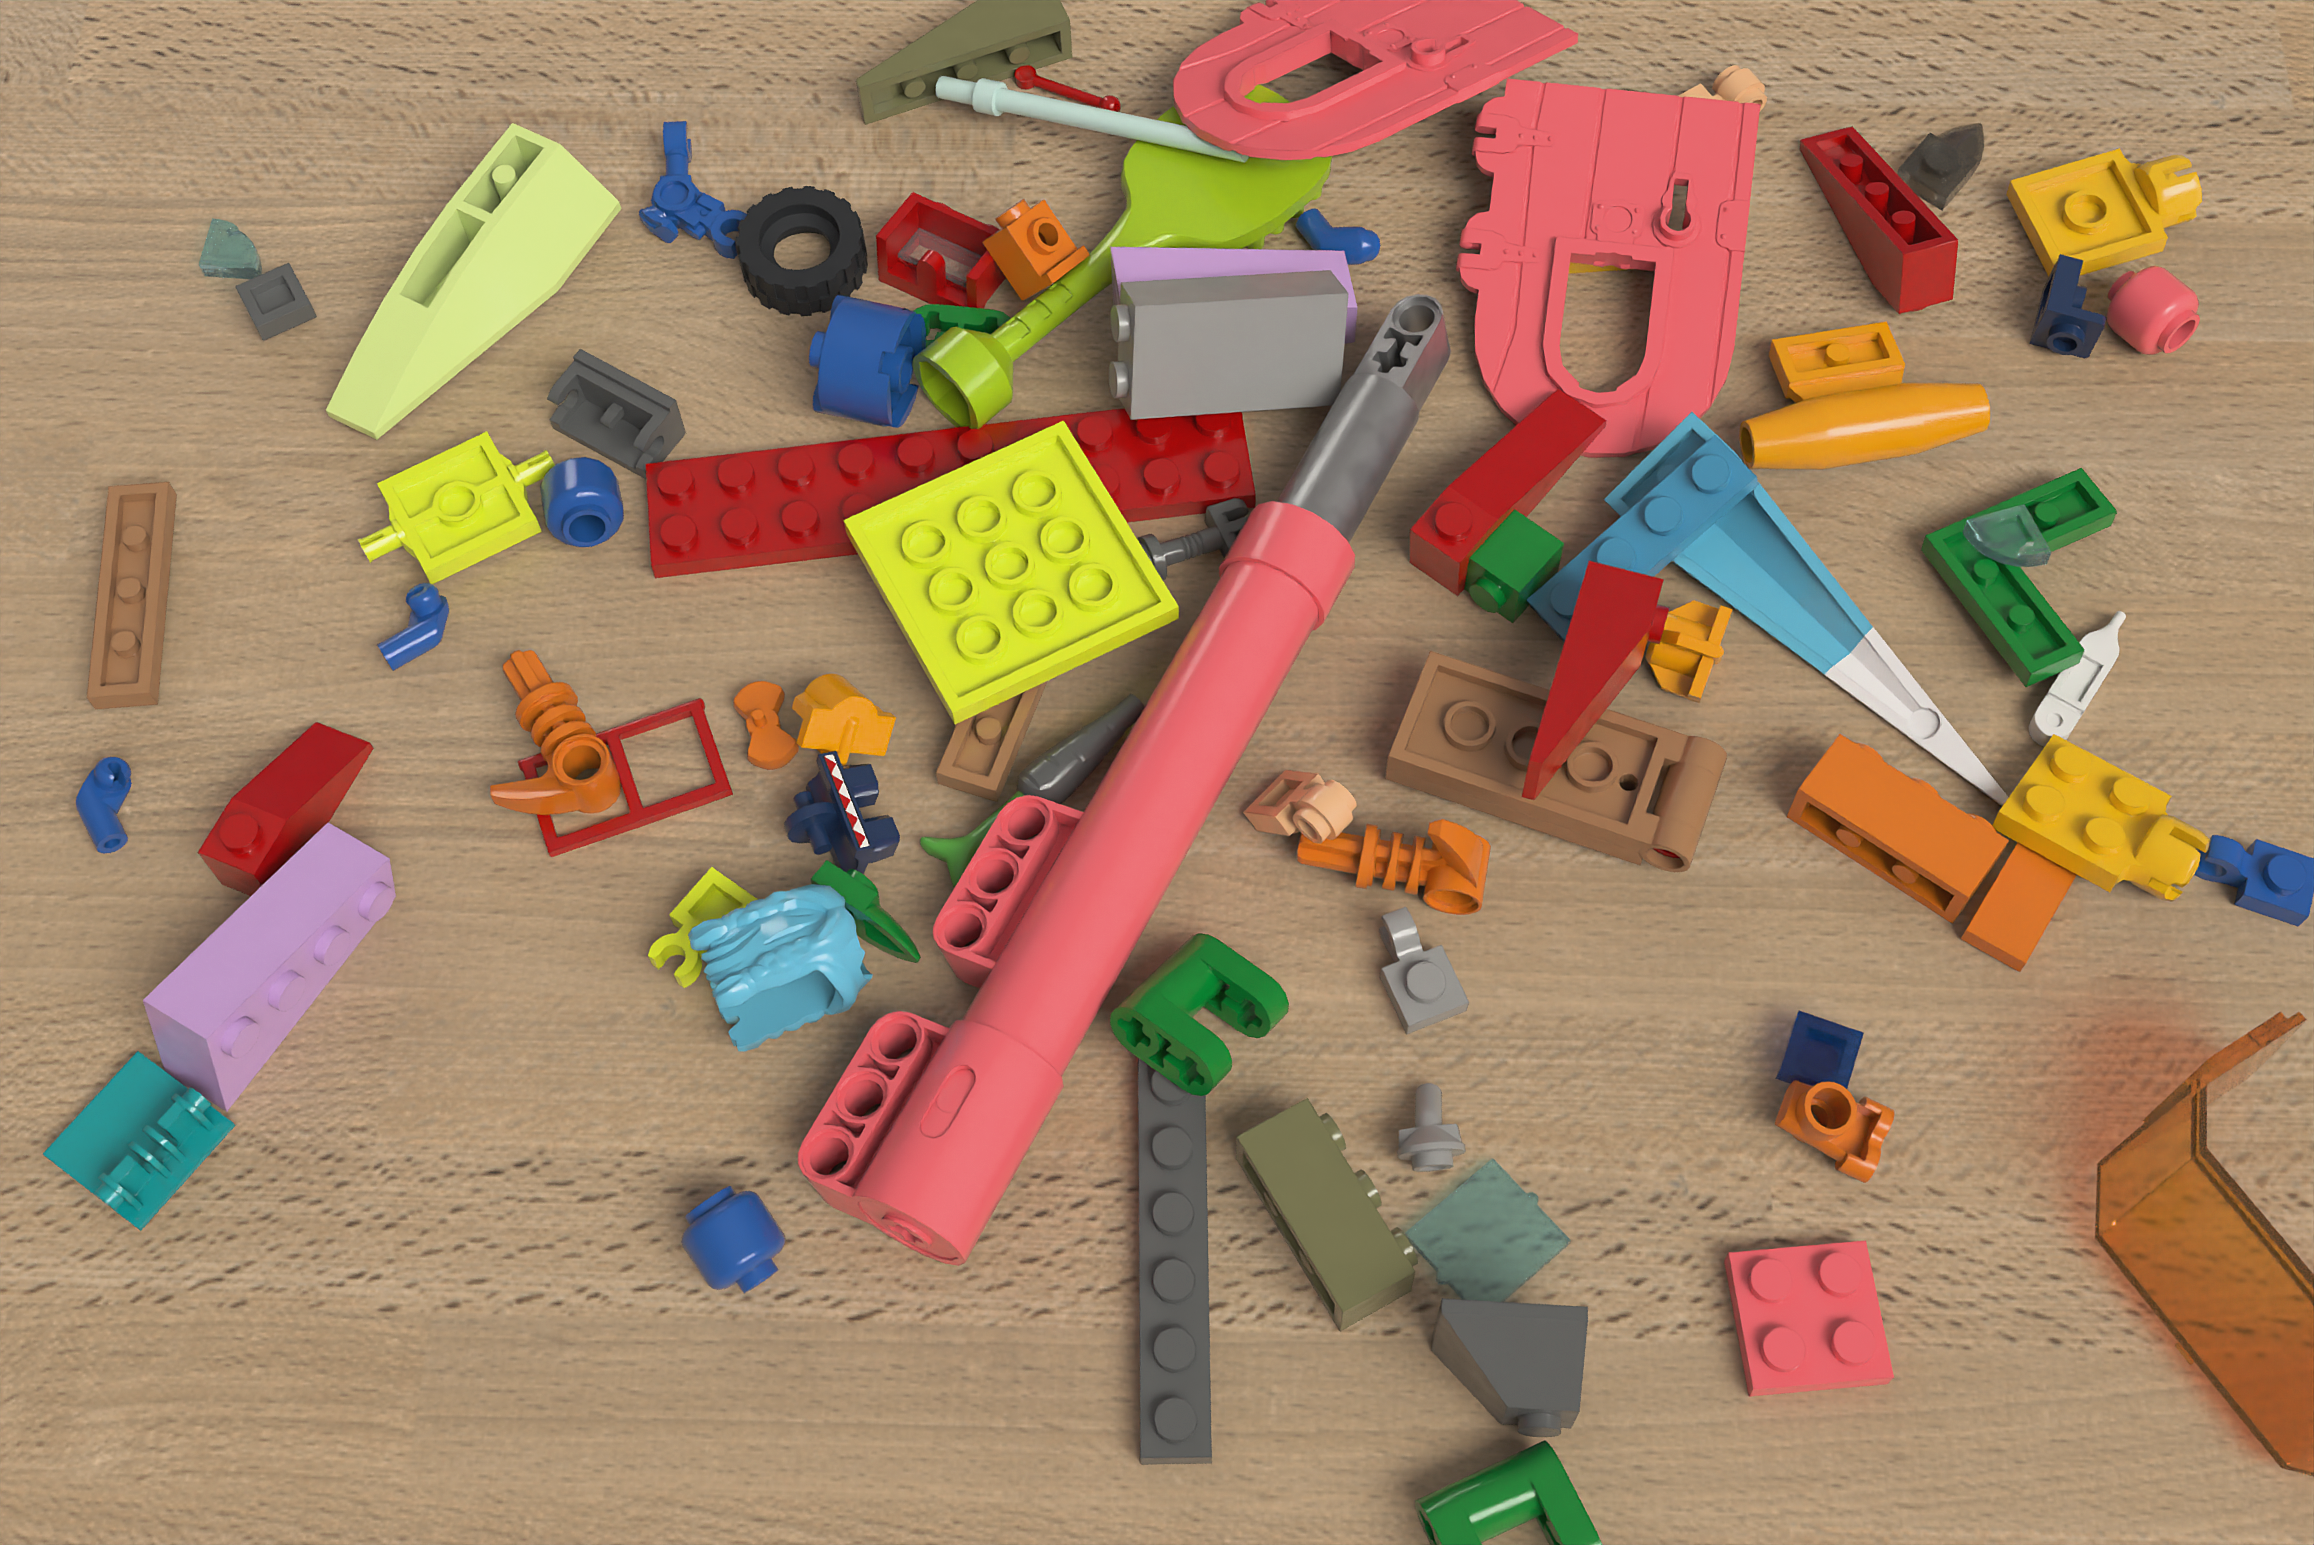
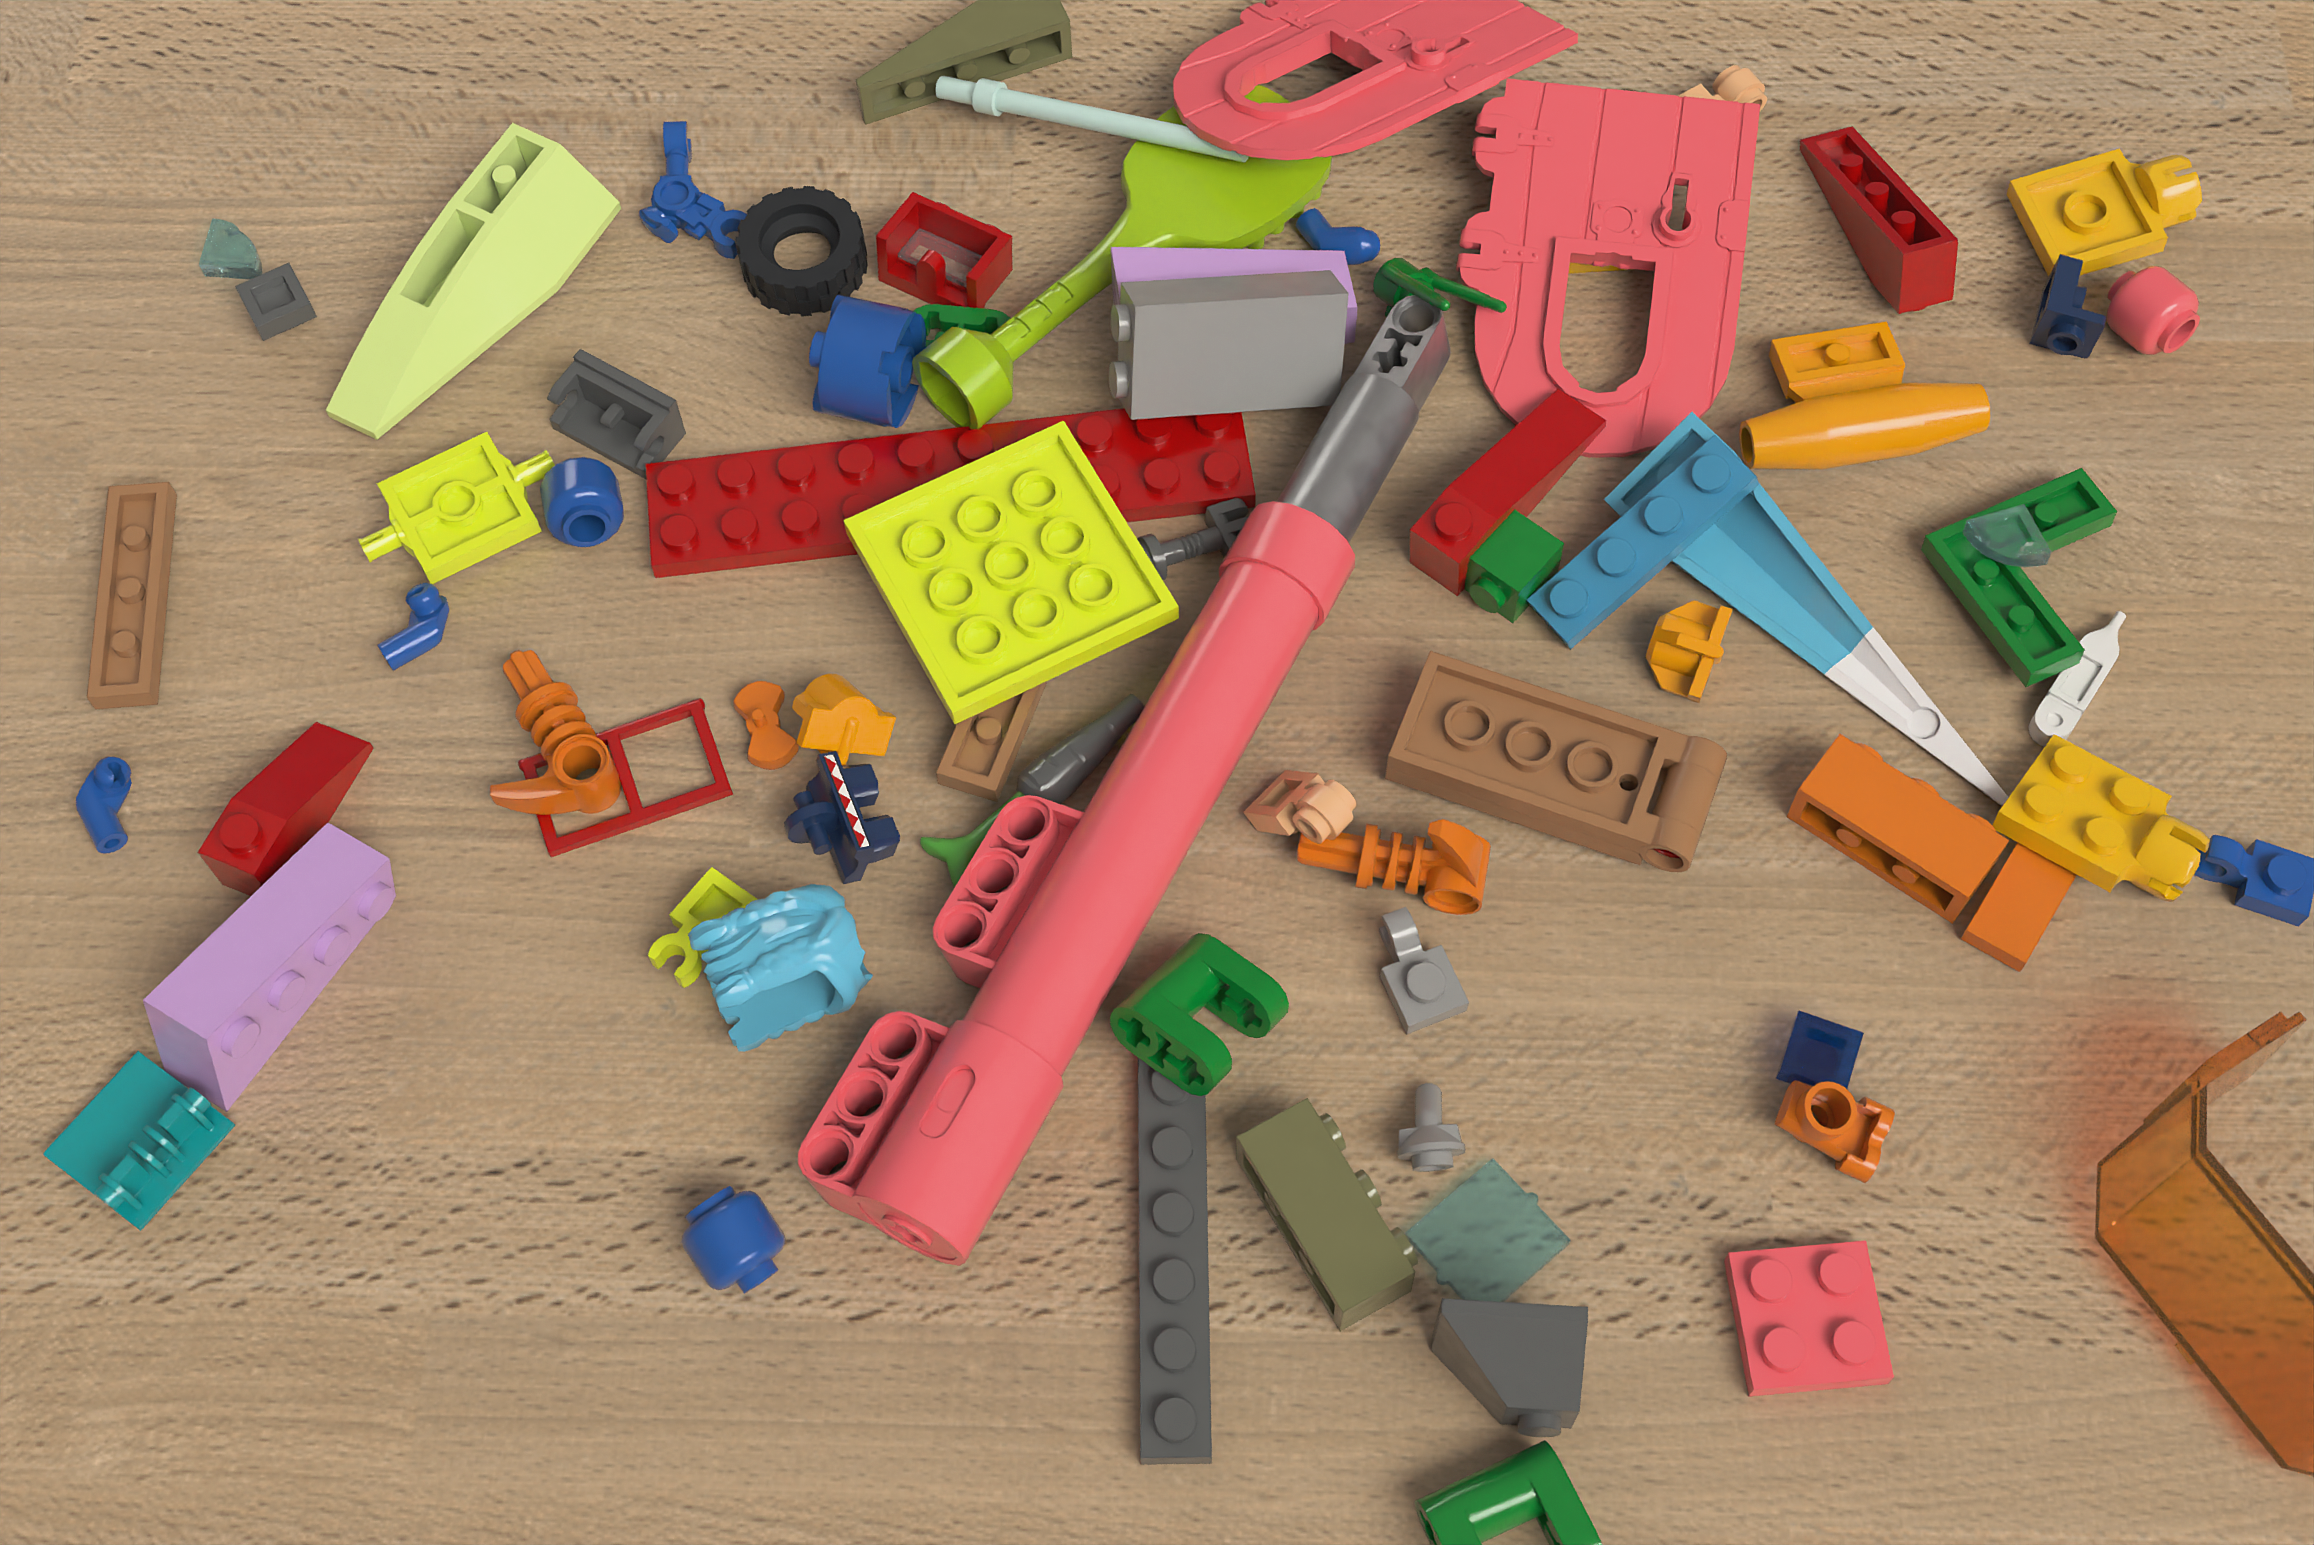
green plate [811,860,921,963] -> none
orange brick [982,199,1090,301] -> none
red hinge [1014,65,1121,112] -> none
red slope [1521,561,1670,800] -> none
clear smoke plate [1897,123,1984,211] -> none
none -> green plant [1373,258,1507,318]

